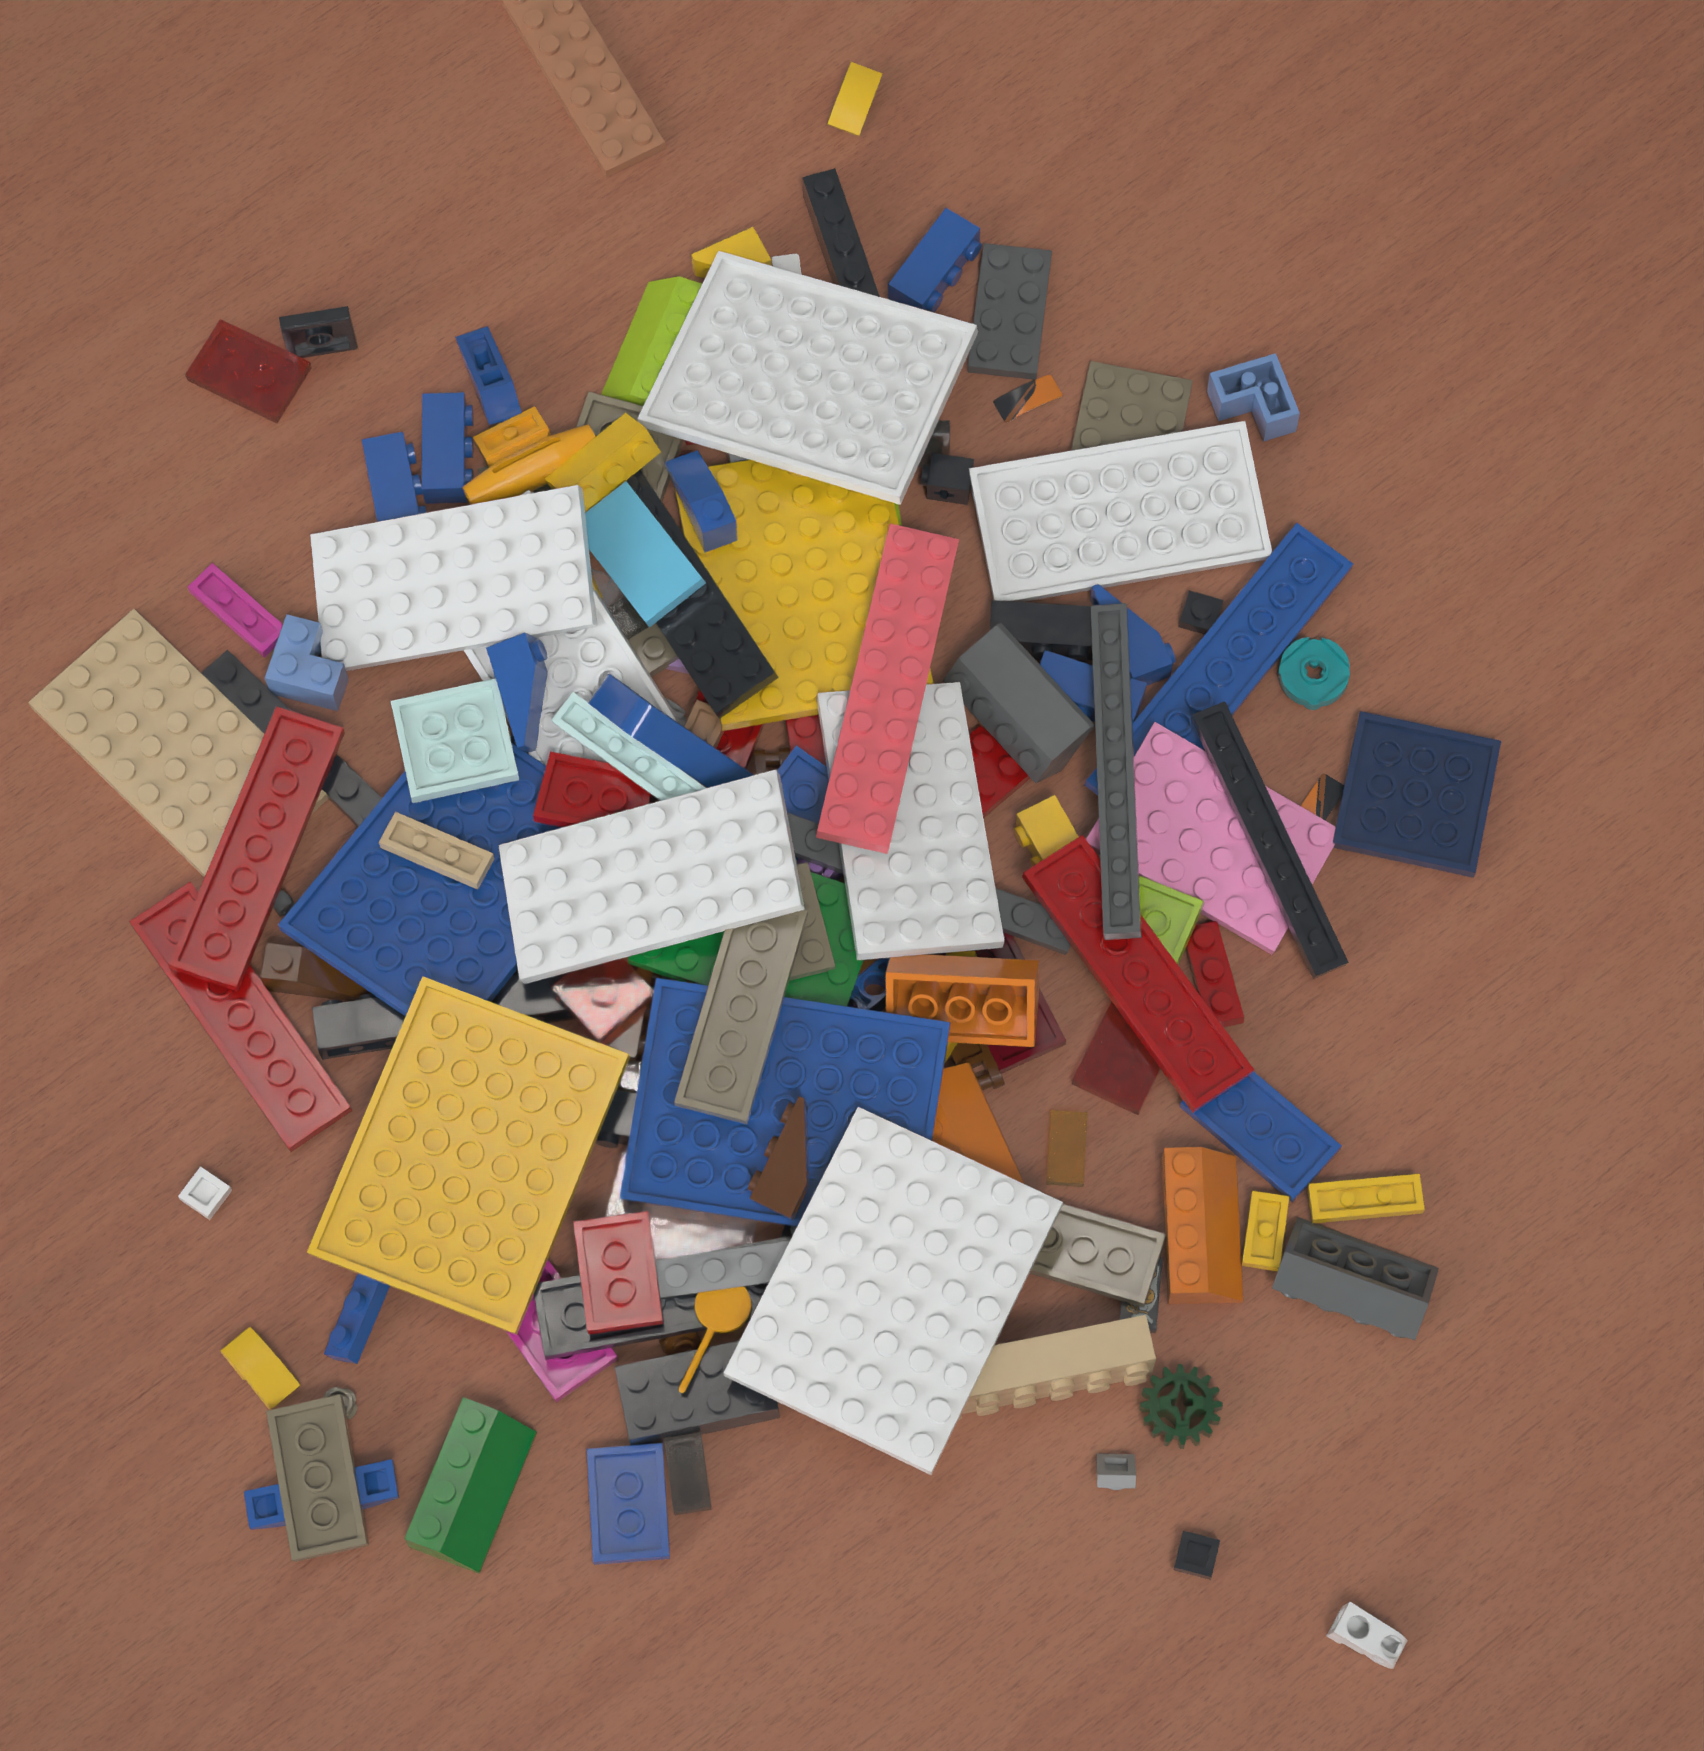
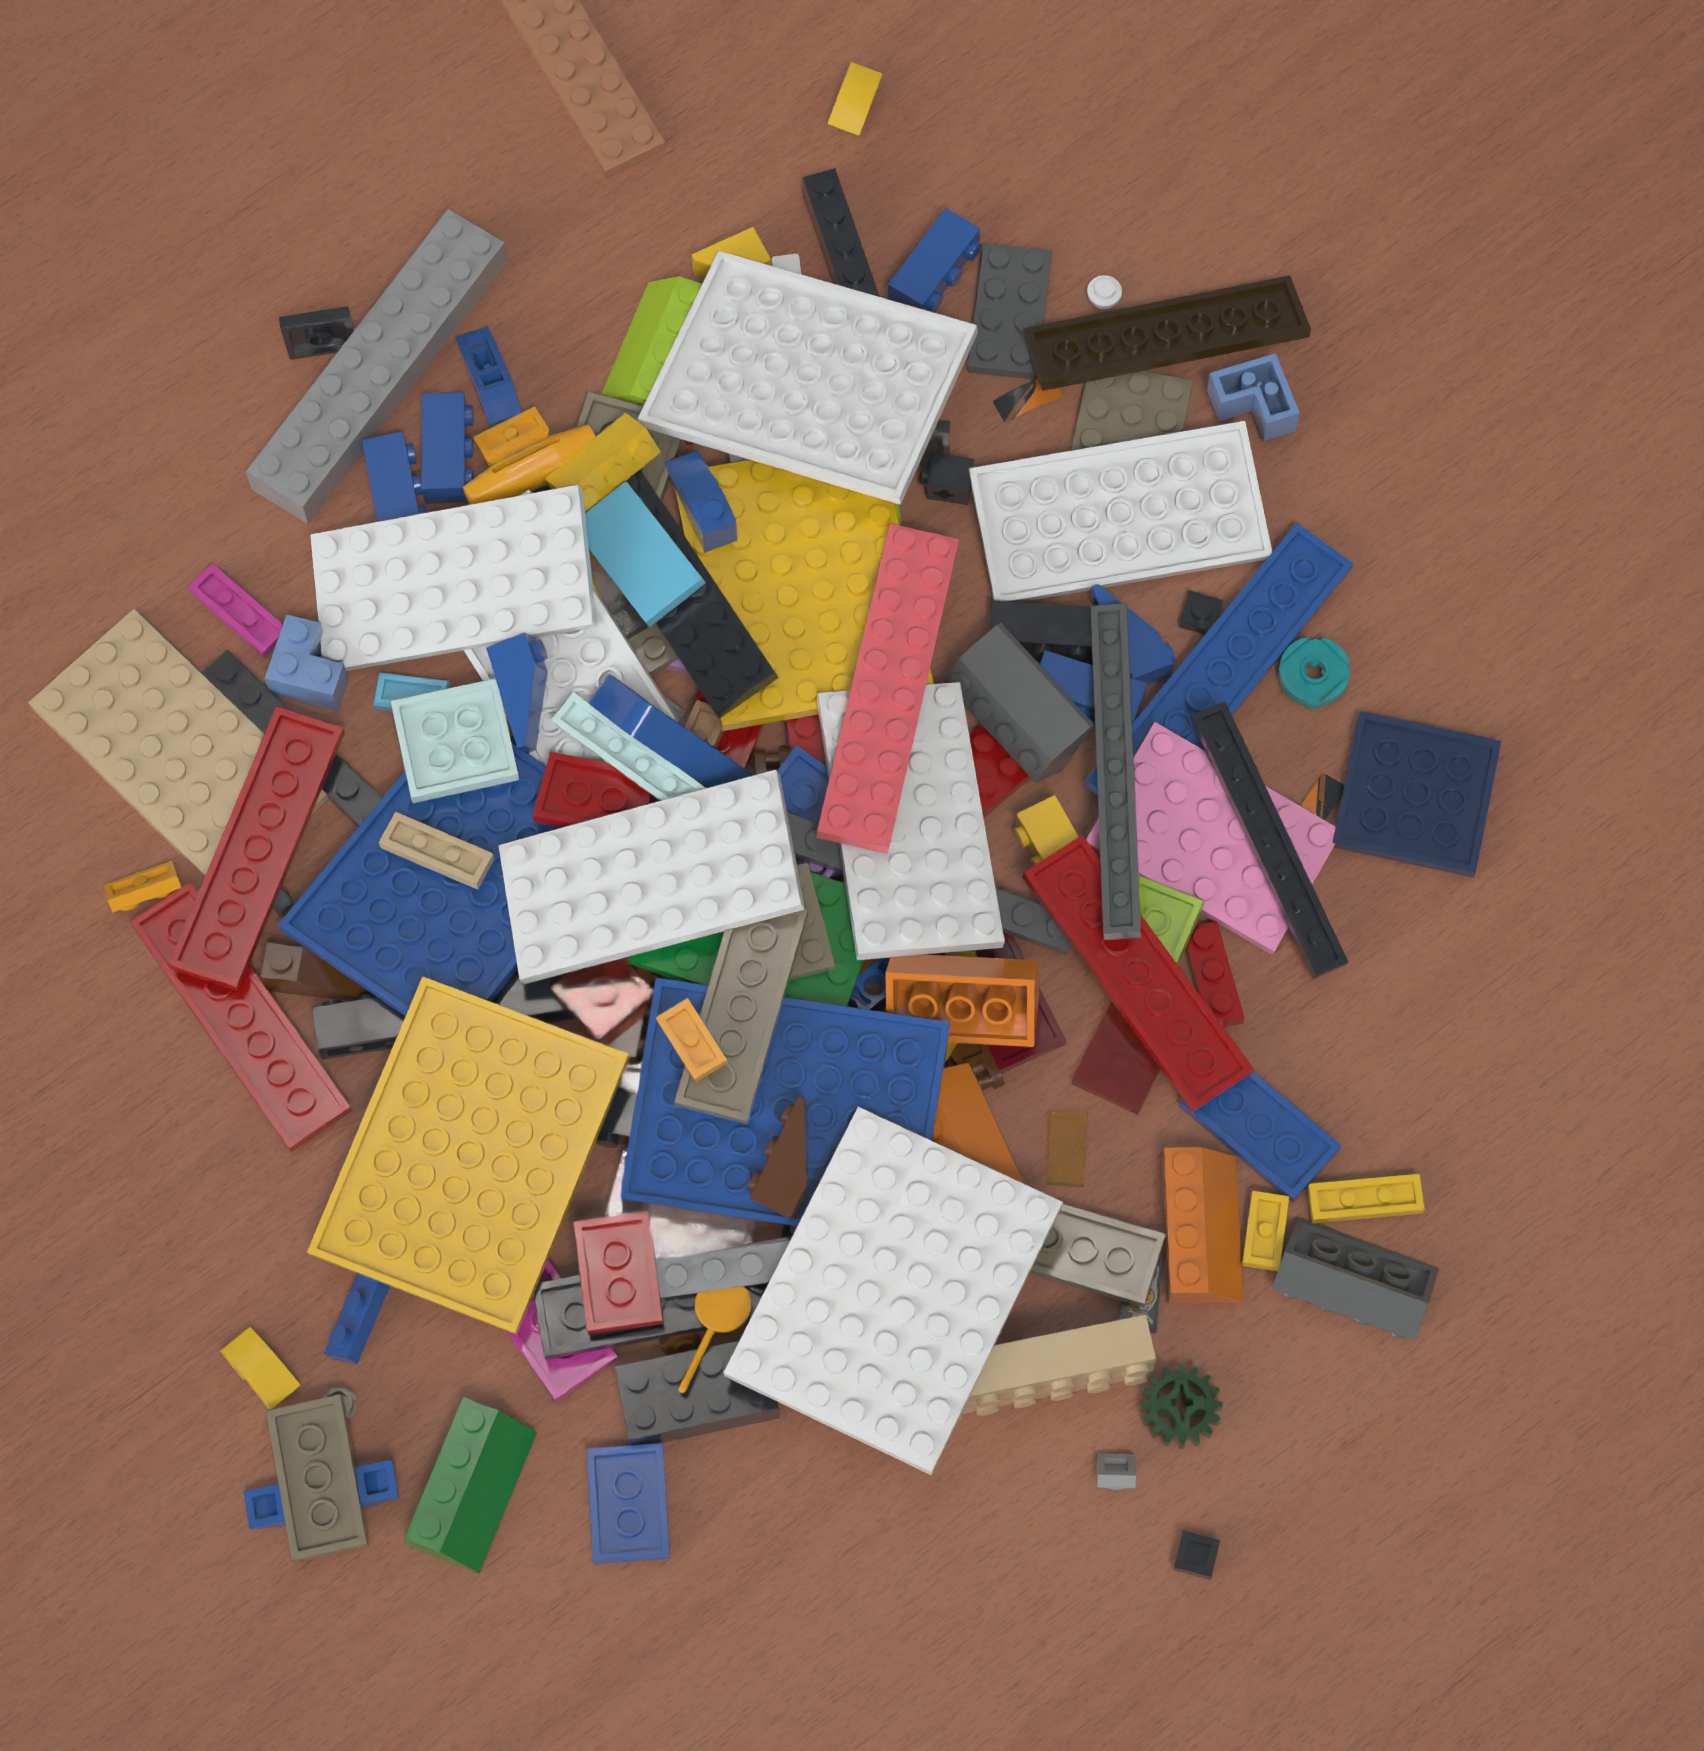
white plate [178,1166,232,1220] -> none
clear red plate [185,319,312,423] -> none
clear smoke plate [663,1432,712,1515] -> none
white leg [1327,1602,1408,1669] -> none
none -> light orange plate [104,860,182,913]
none -> light grey brick [246,209,508,524]
none -> medium azure tile [373,672,451,712]
none -> light orange plate [656,998,728,1083]
none -> dark brown plate [1024,275,1311,391]
none -> white plate [1087,275,1122,309]

